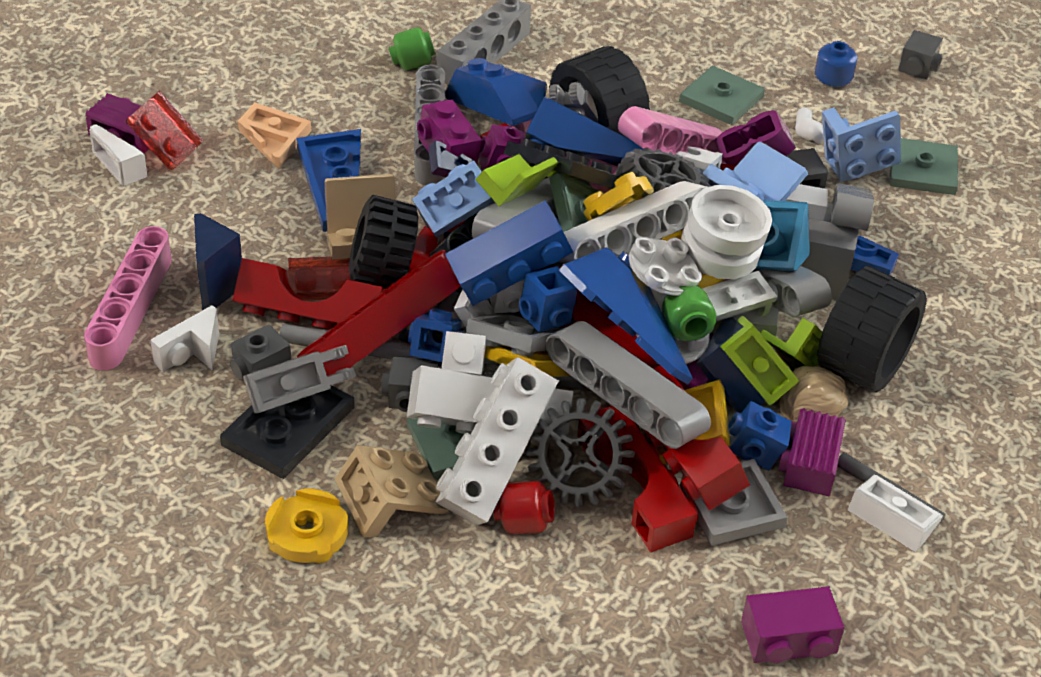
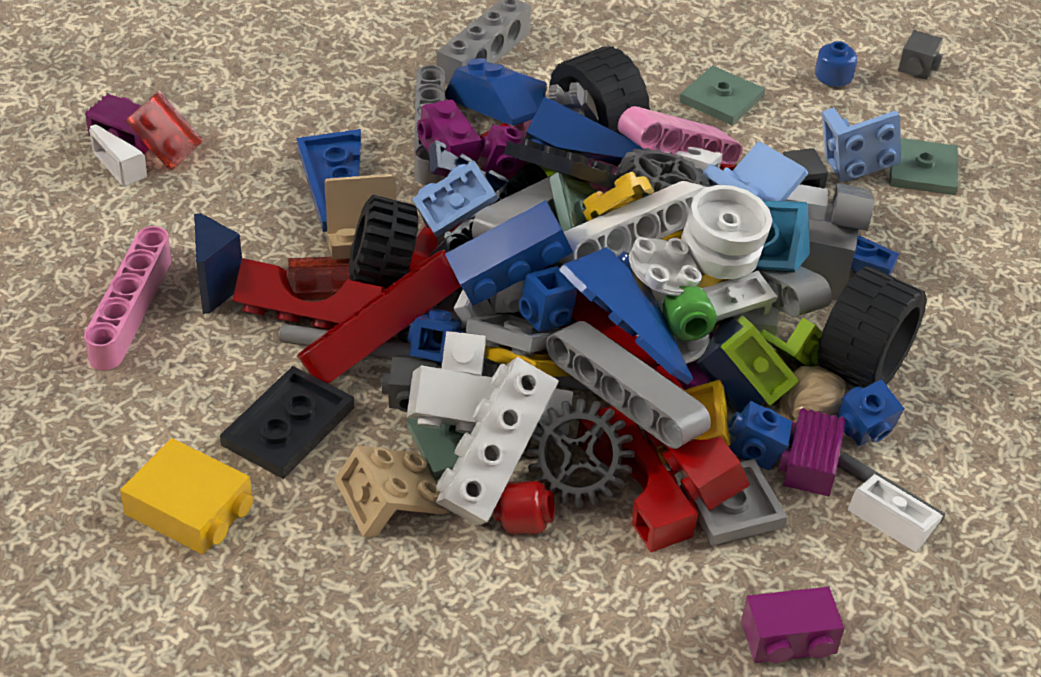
white slope [150,305,219,372] -> none
dark grey brick [230,324,291,381] -> none
light nougat wing [238,102,312,168] -> none
light grey hinge [243,345,356,413] -> none
yellow plate [265,488,348,563] -> none
bright green head [388,27,436,71] -> none
lime panel [475,154,559,207] -> none
magenta brick [715,110,796,165] -> none
white arm [795,108,824,144] -> none
none -> yellow brick [120,438,253,555]
none -> blue brick [837,379,905,446]

